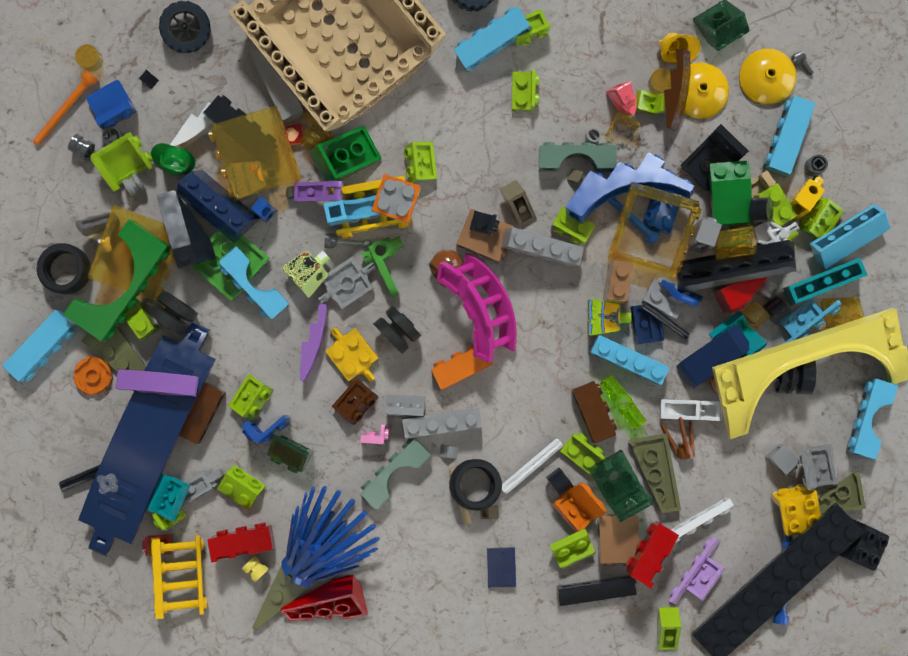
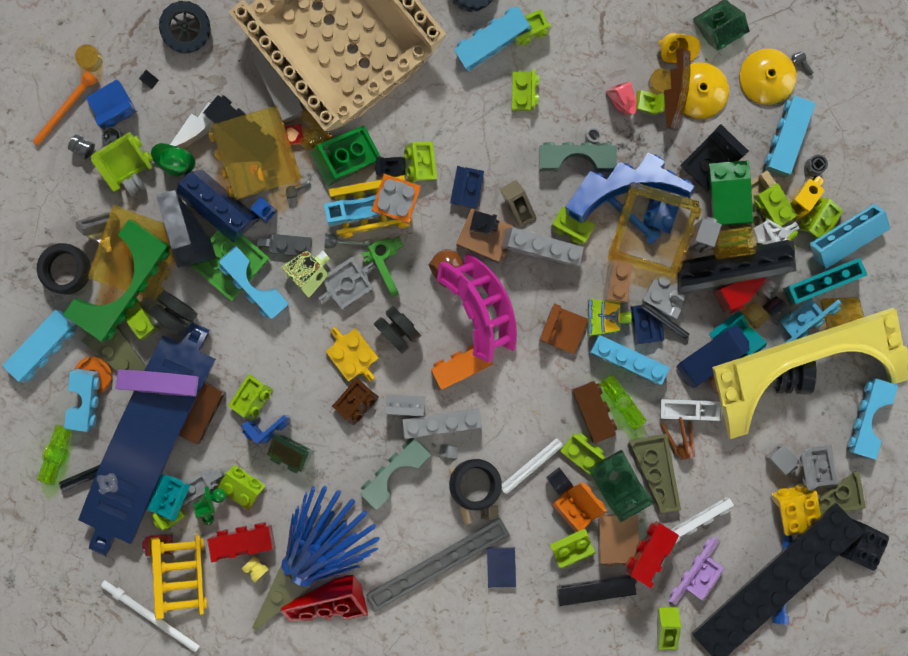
medium lavender plate [294,181,343,202] -> none
medium lavender slope [300,304,328,381] -> none
bright pink bracket [360,425,389,444] -> none
dark tan piece [567,169,584,185] -> none
clear yellow bracket [605,112,641,137] -> none
blue helmet [660,279,703,307] -> none
black piece [750,197,774,222] -> none
none -> clear neon green piece [37,425,73,485]
none -> medium azure arch [64,369,101,432]
none -> white bar [100,580,200,652]
none -> green piece [194,486,226,525]
none -> dark grey hinge [257,234,312,256]
none -> dark grey tile [366,518,510,612]
none -> black bracket [374,156,405,177]
none -> dark blue plate [450,166,484,209]
none -> dark orange bracket [539,303,588,354]

